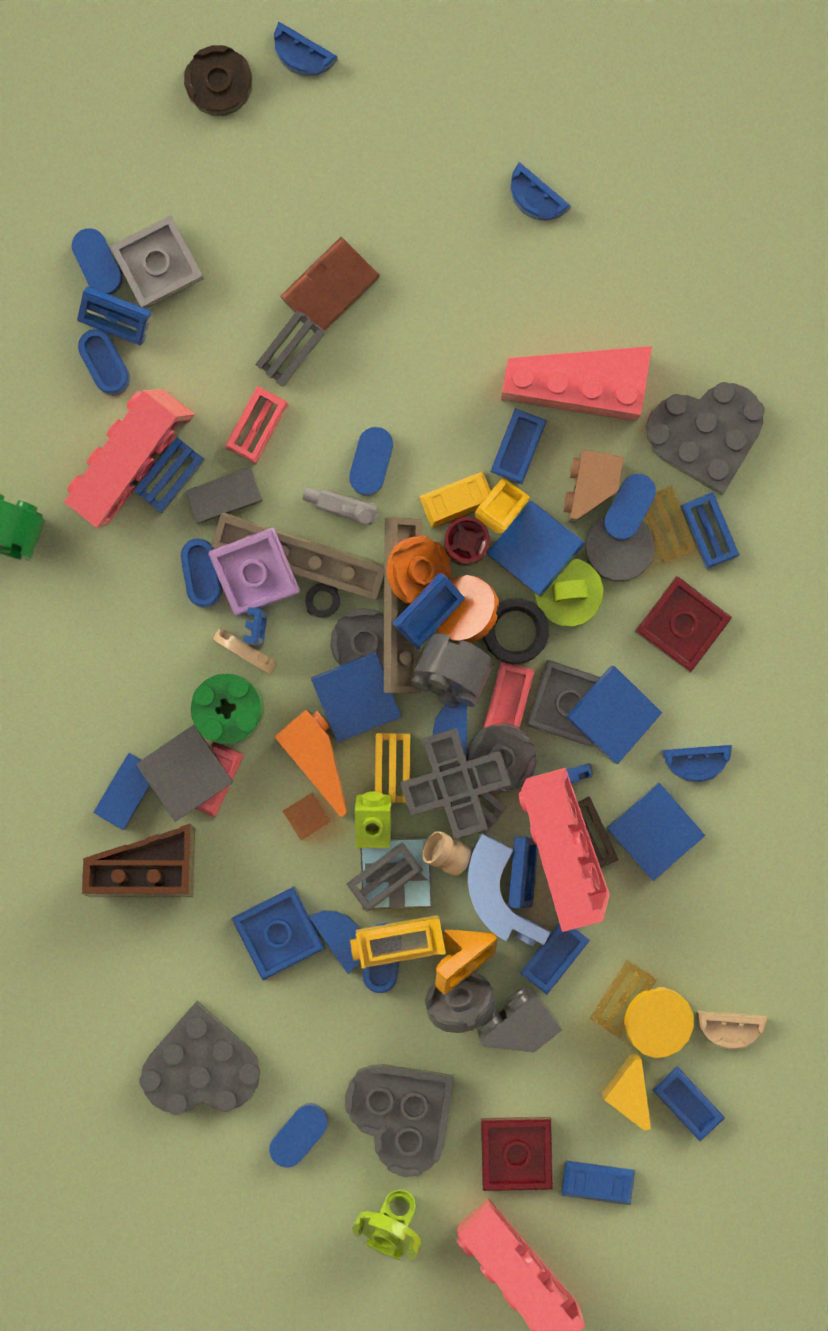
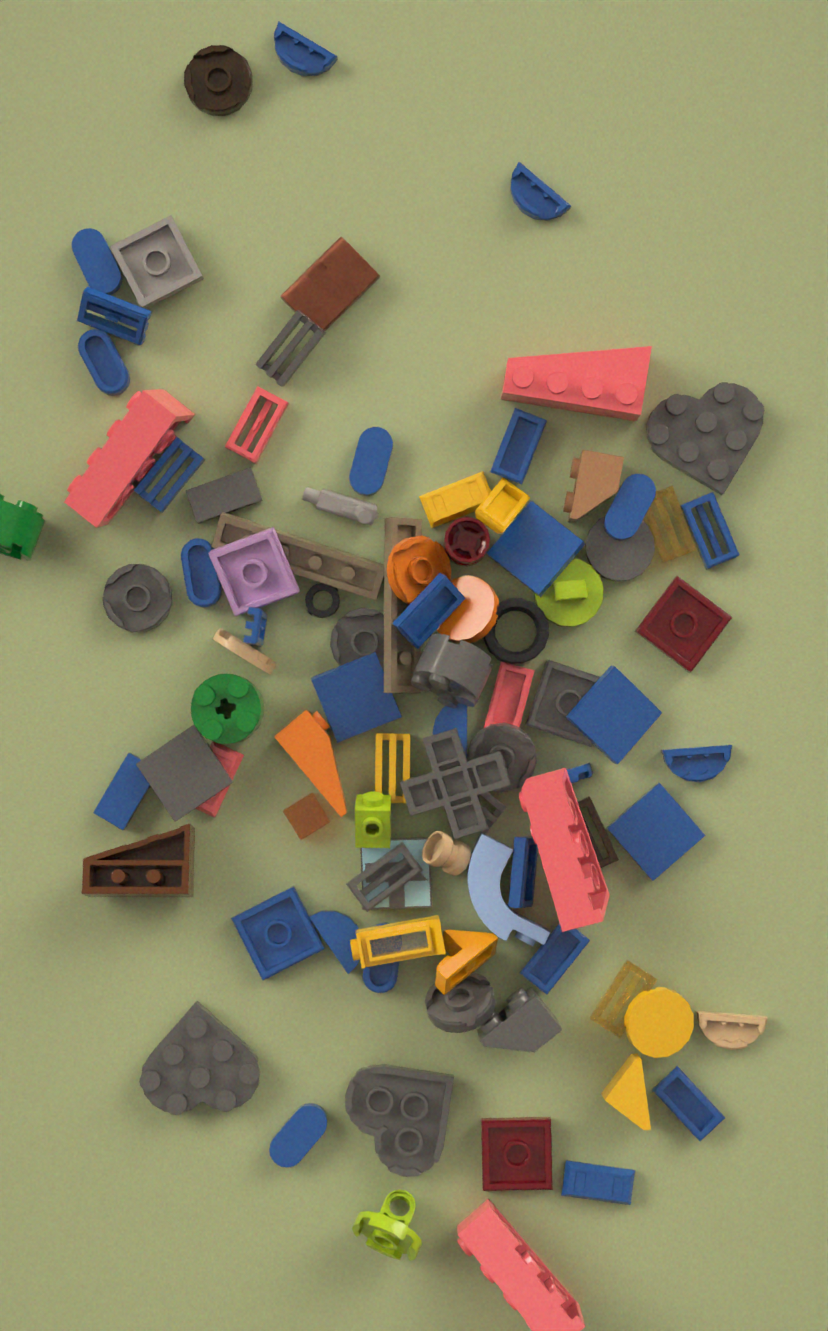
none -> dark grey tile [103,564,172,632]

